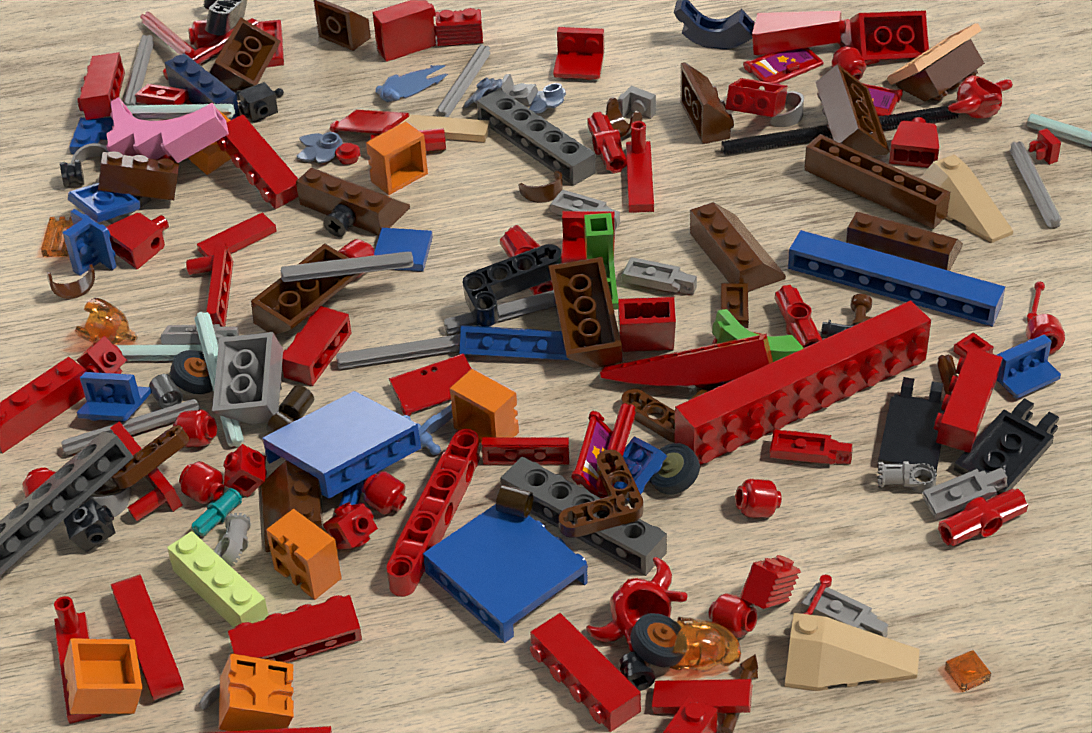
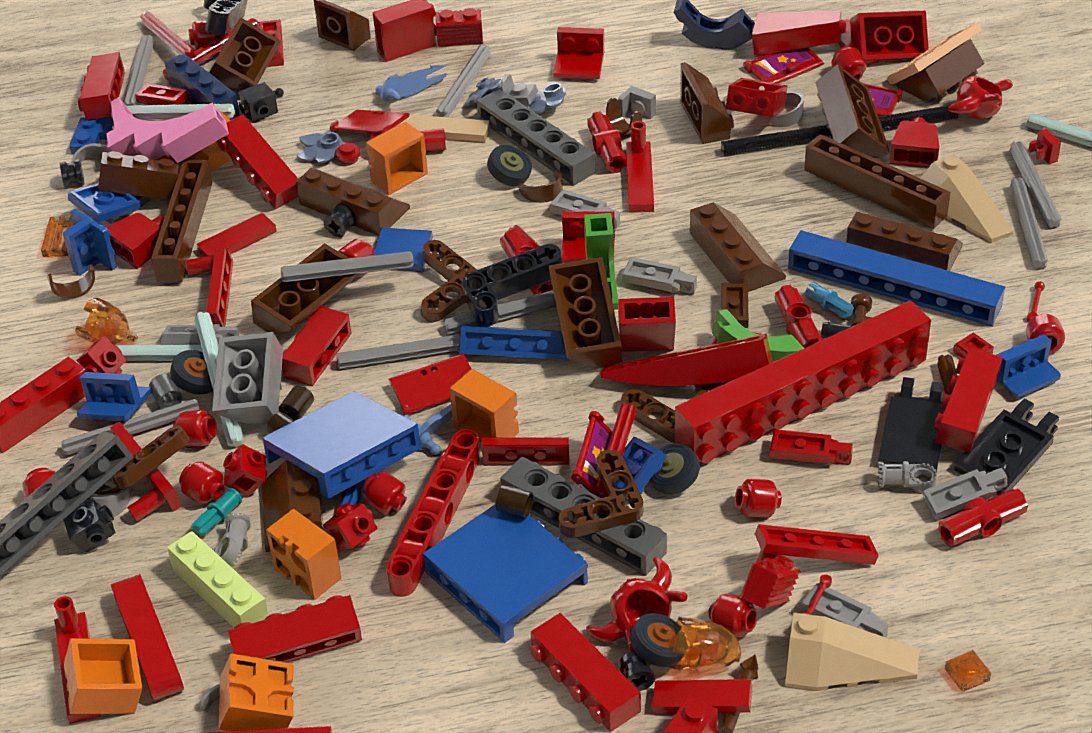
none -> reddish brown brick [151,160,213,283]
none -> reddish brown beam [421,240,477,322]
none -> black wheel [487,145,532,186]
none -> red piece [754,524,879,565]
none -> dark azure axle [805,282,854,319]
none -> light grey axle [1010,177,1048,269]

